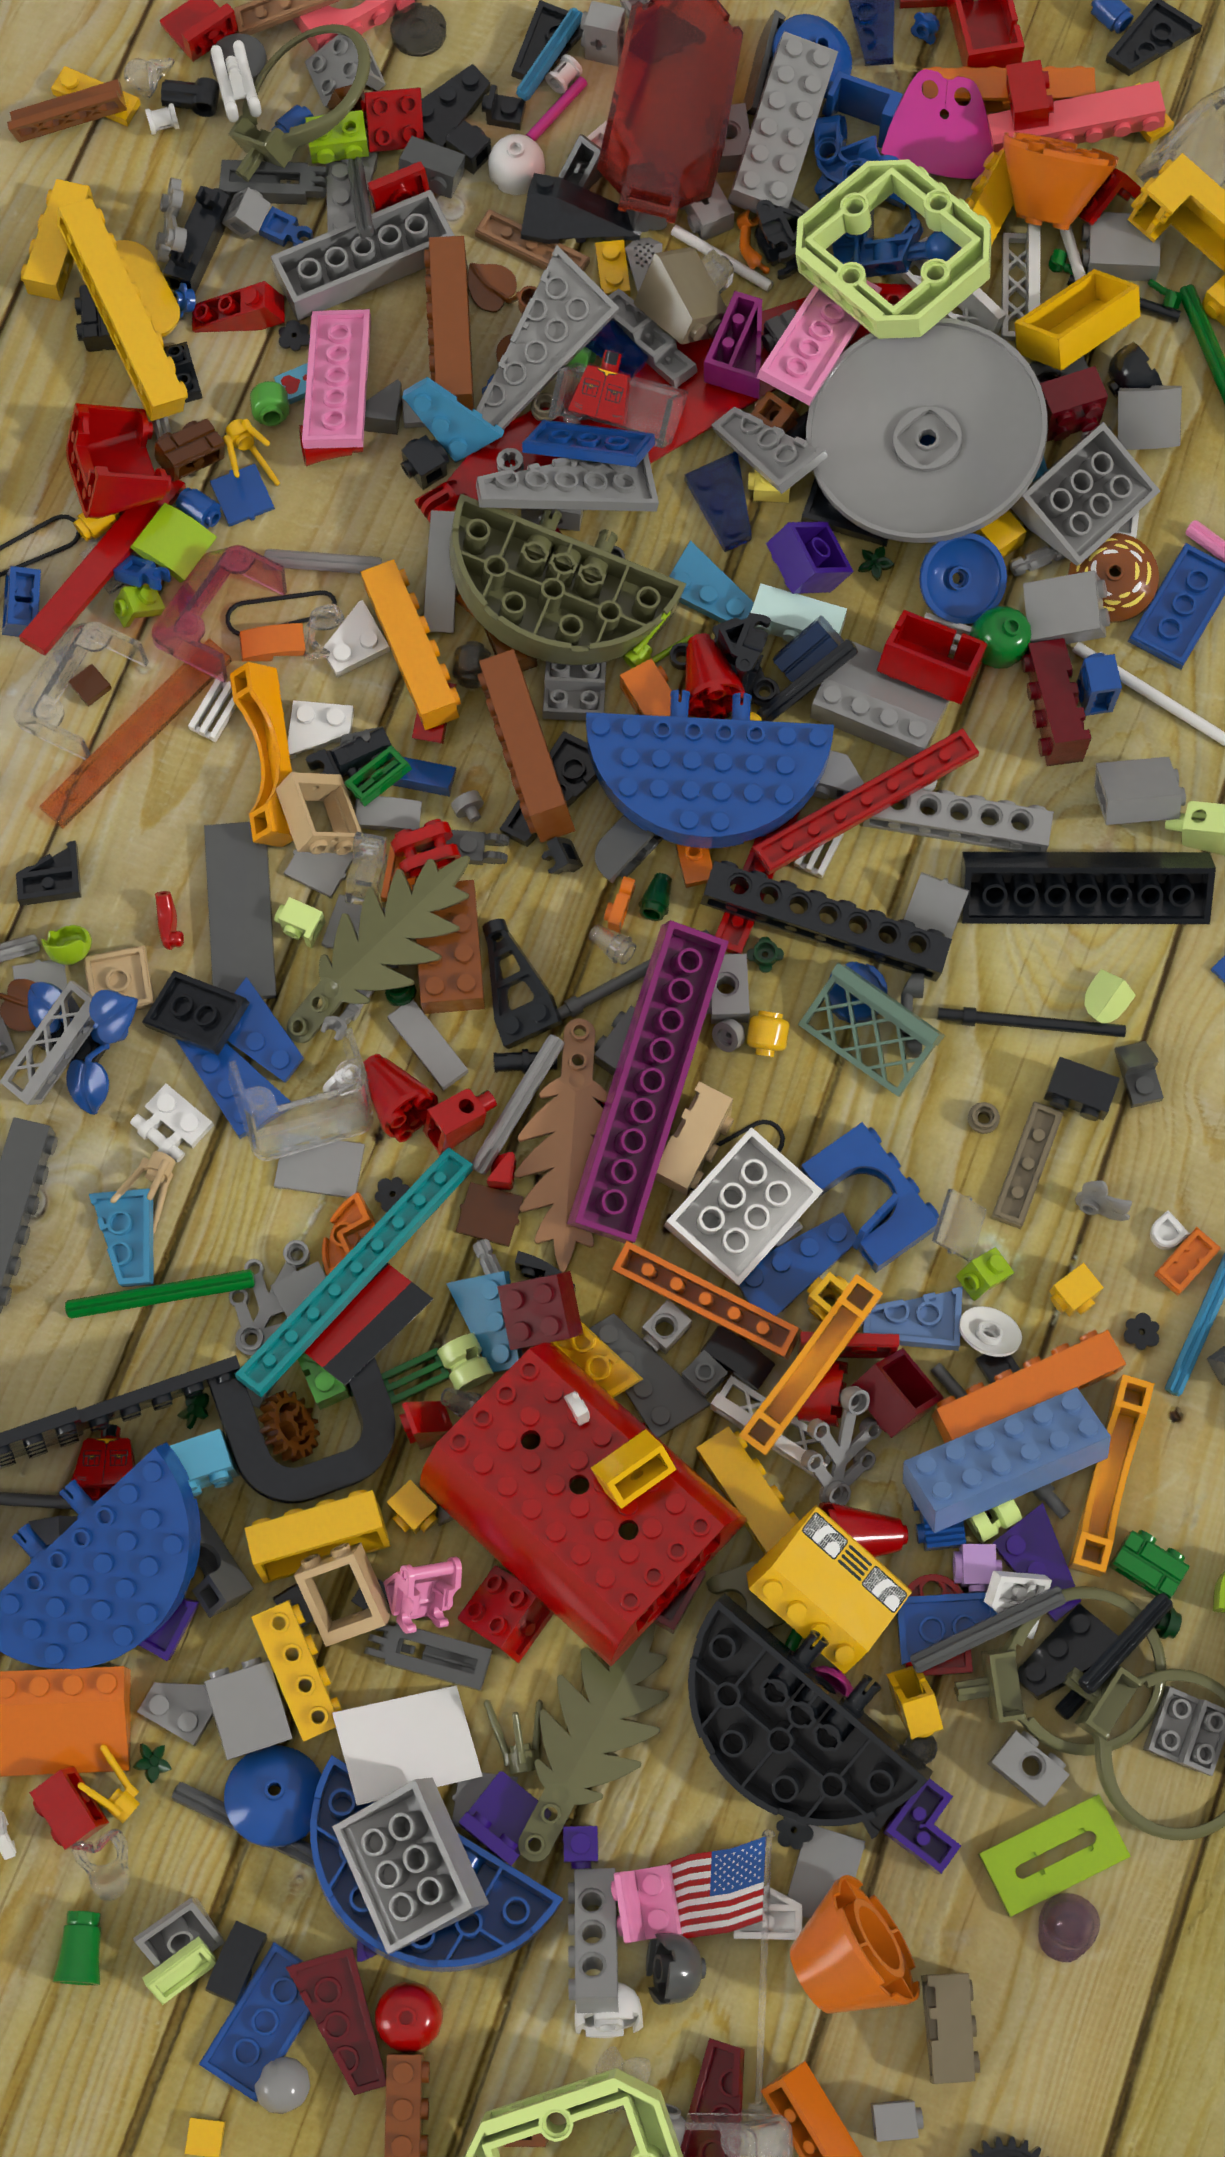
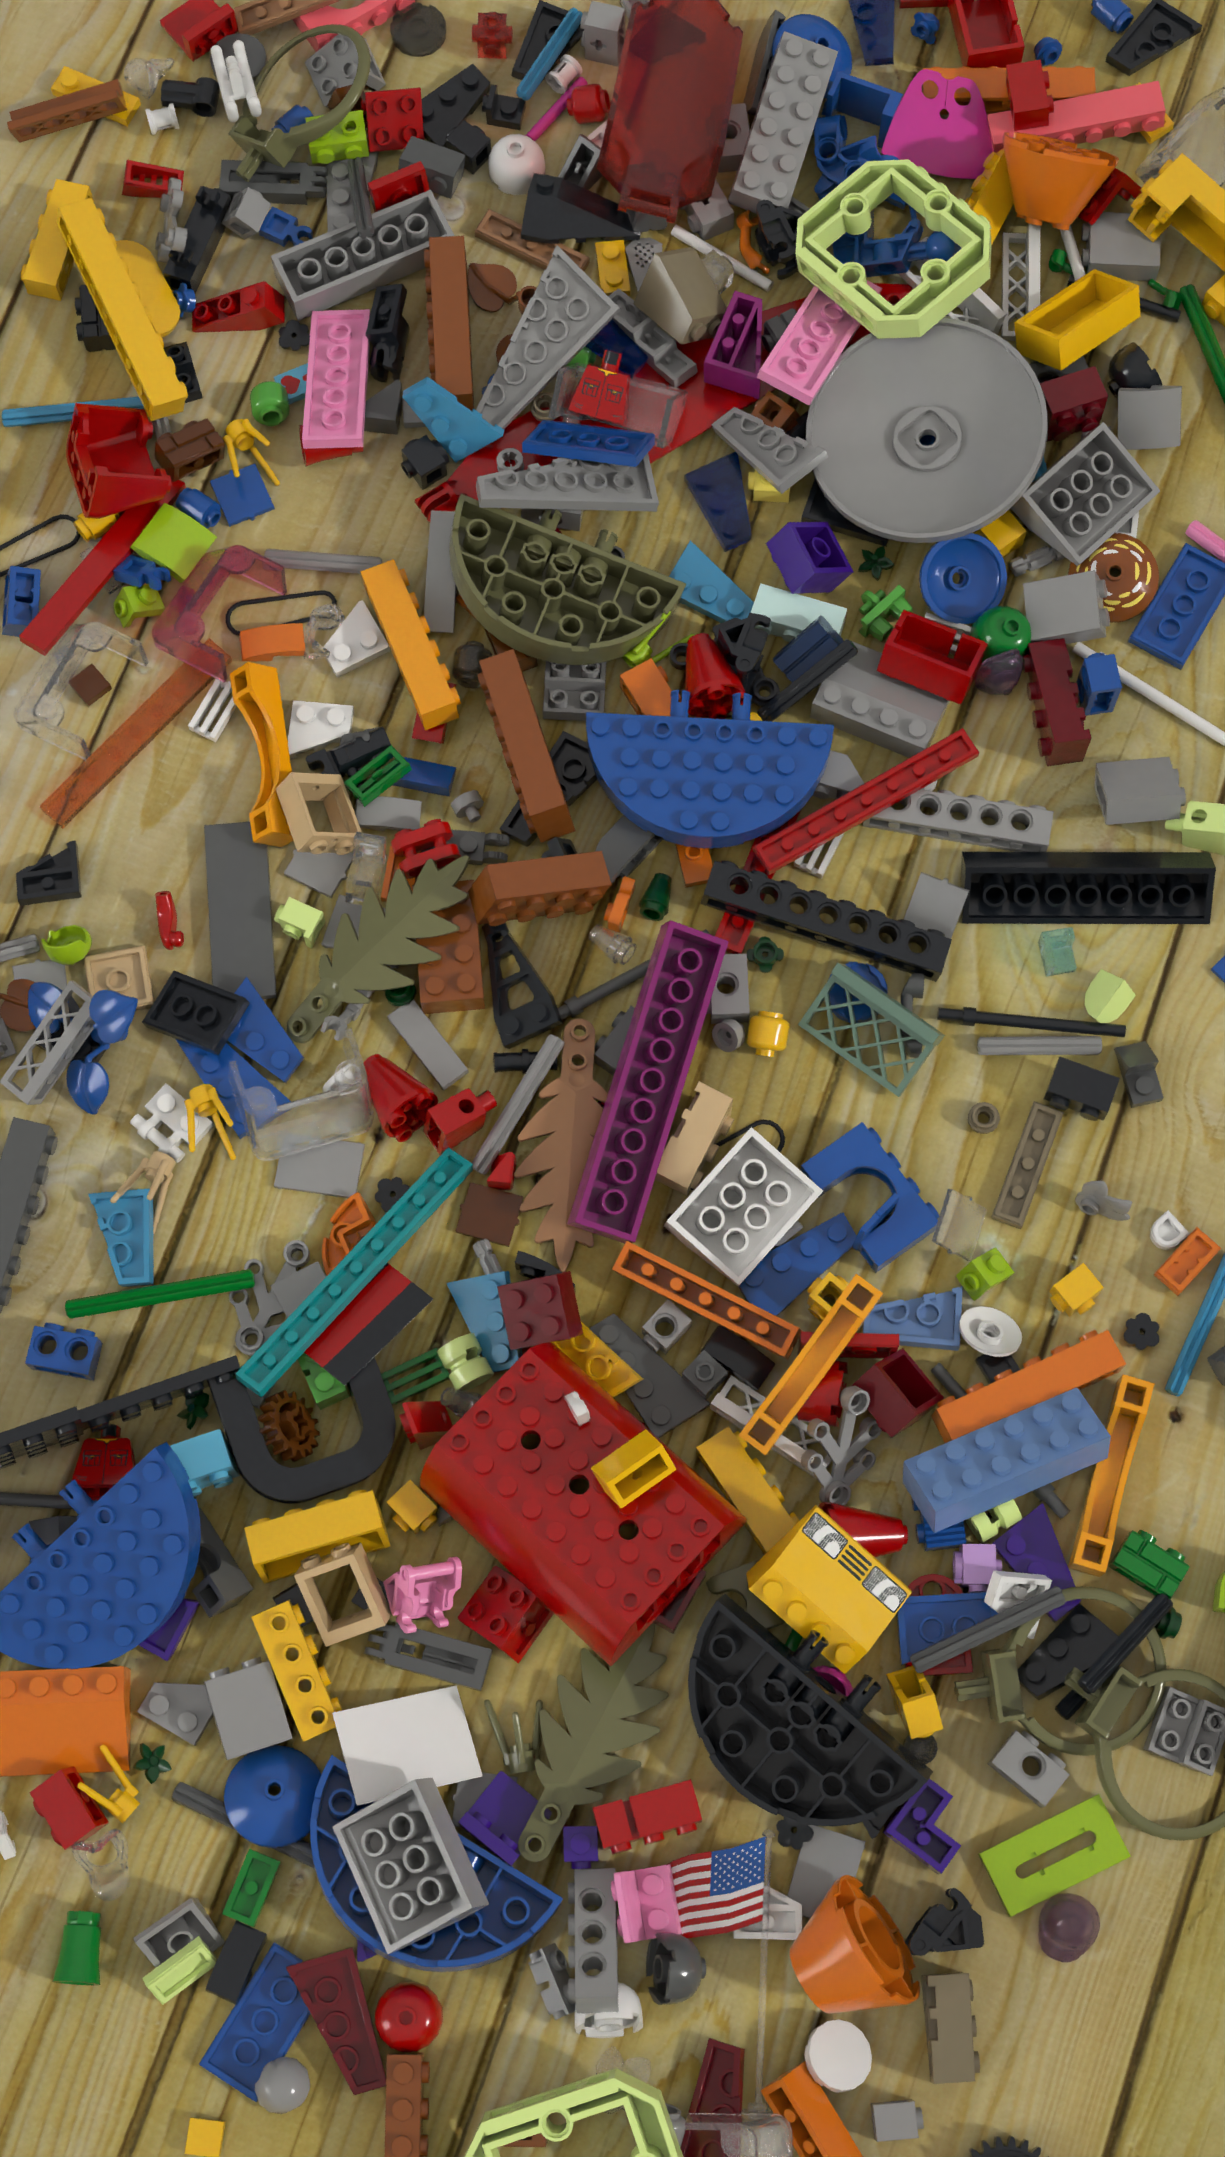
none -> dark azure axle [1,397,144,427]
none -> blue brick [25,1323,103,1381]
none -> red slope [122,160,184,198]
none -> yellow plant [184,1084,236,1160]
none -> green plate [222,1849,282,1927]
none -> black plate [366,284,410,383]
none -> dark orange brick [468,851,612,926]
none -> clear red brick [472,12,513,59]
none -> light grey hinge [528,1943,576,2020]
none -> red head [567,84,611,125]
none -> red piece [593,1779,702,1855]
none -> white tile [804,2019,872,2093]
none -> bright green hips [859,585,913,642]
none -> black piece [905,1888,984,1956]
none -> hat [975,648,1023,695]
none -> light grey axle [977,1036,1102,1055]
none -> blue plate [1034,37,1062,66]
none -> clear light blue panel [1038,927,1077,977]

